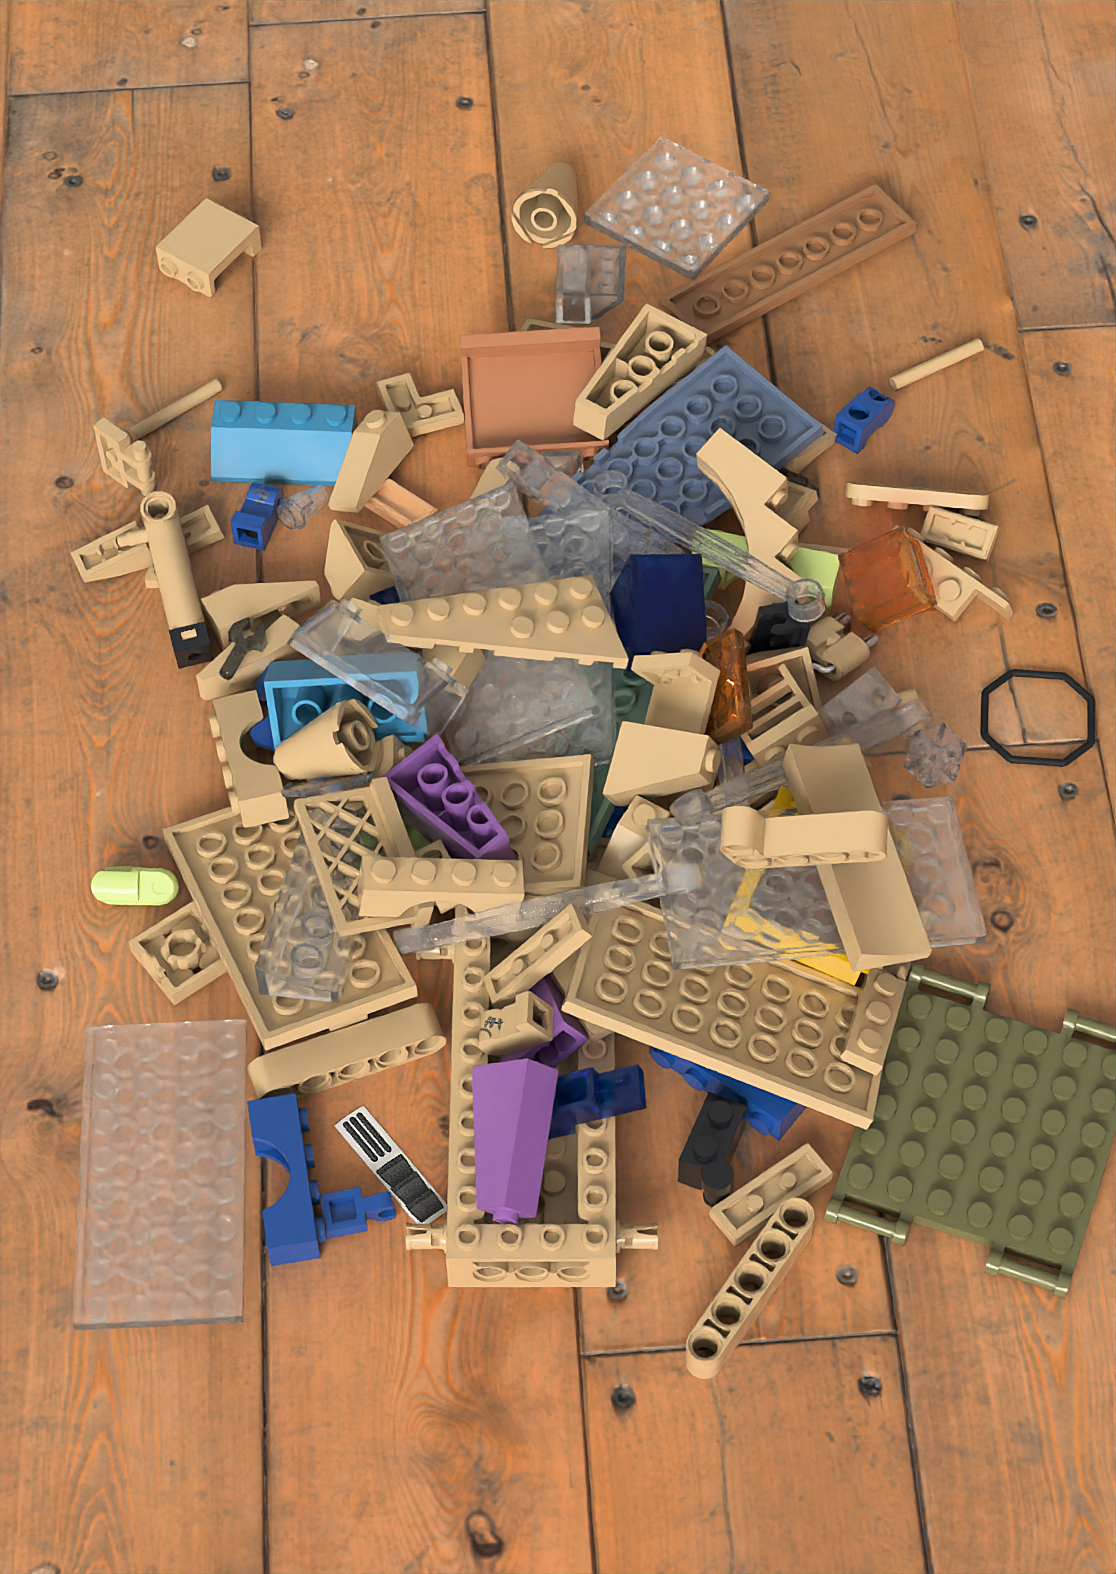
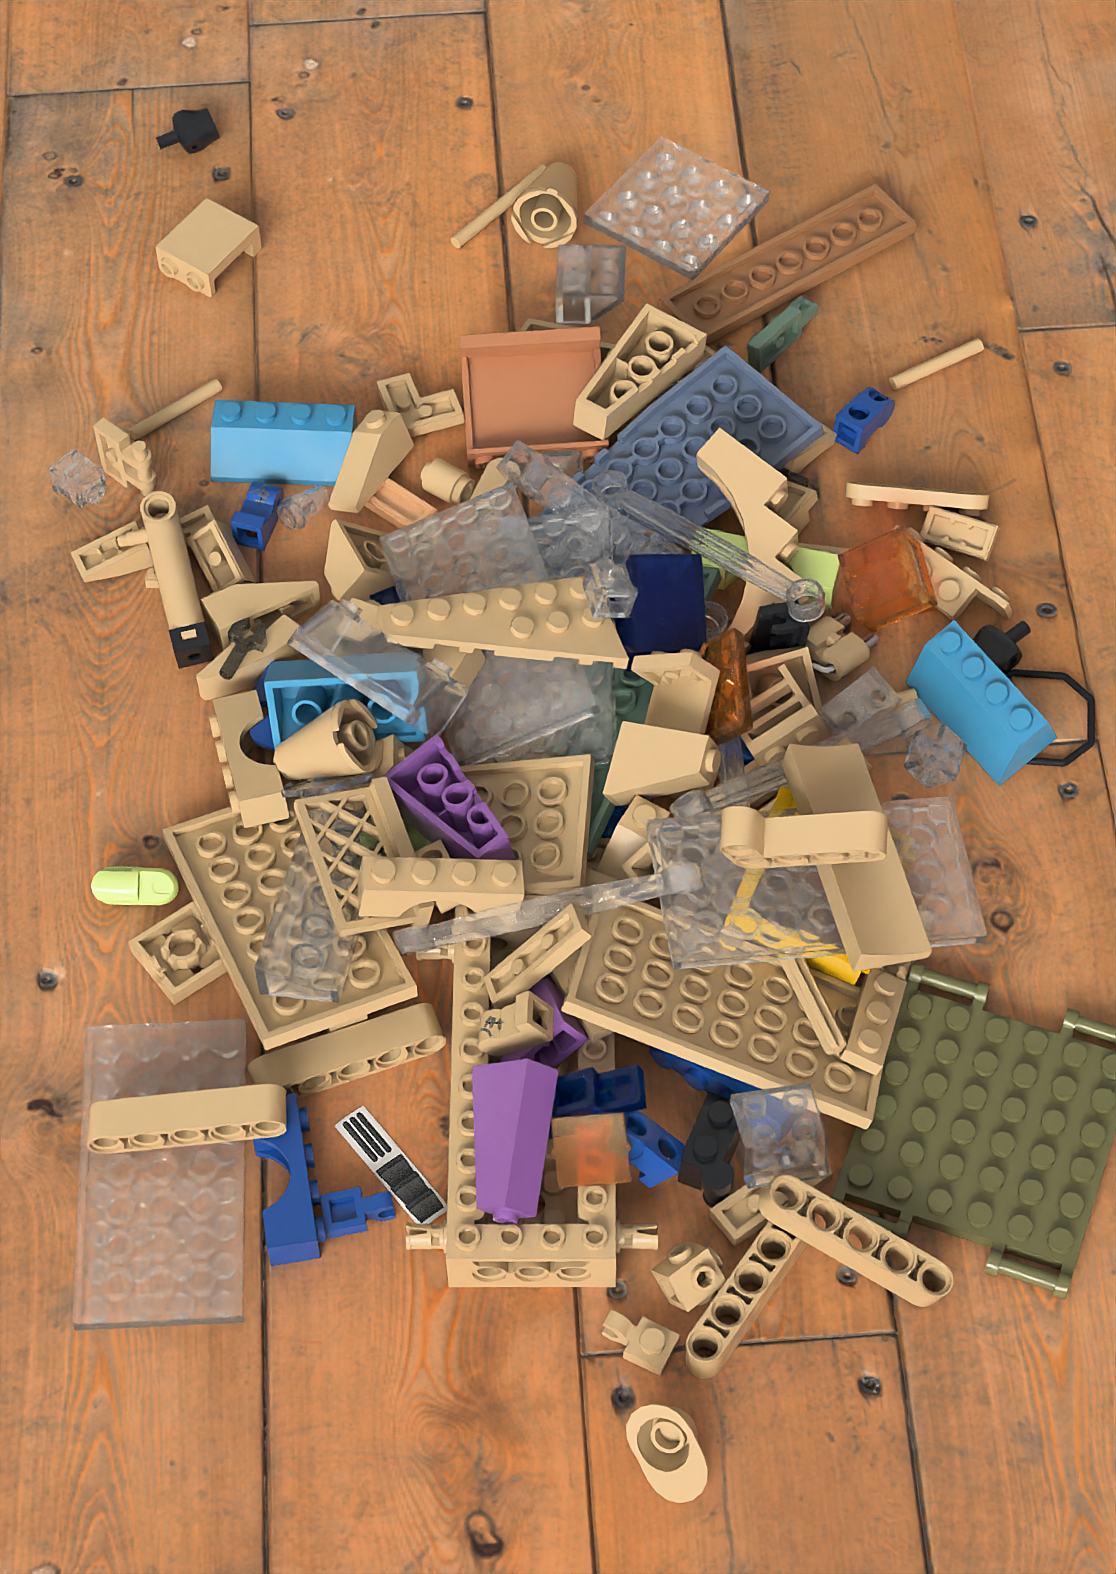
none -> clear brick [48,448,107,508]
none -> tan beam [87,1084,286,1154]
none -> black piece [156,108,220,154]
none -> tan slope [186,519,256,592]
none -> tan brick [420,458,475,505]
none -> tan bar [451,164,547,249]
none -> clear orange piece [550,1112,632,1188]
none -> clear brick [582,558,638,618]
none -> tan plate [602,1310,680,1377]
none -> blue leg [608,1109,685,1188]
none -> tan piece [626,1403,708,1503]
none -> tan brick [651,1241,726,1312]
none -> clear bracket [730,1083,829,1189]
none -> sand green hinge [747,296,818,373]
none -> tan beam [758,1175,954,1307]
none -> tan axle [780,950,847,1055]
none -> dark azure slope [906,620,1057,786]
none -> black piece [972,621,1031,673]

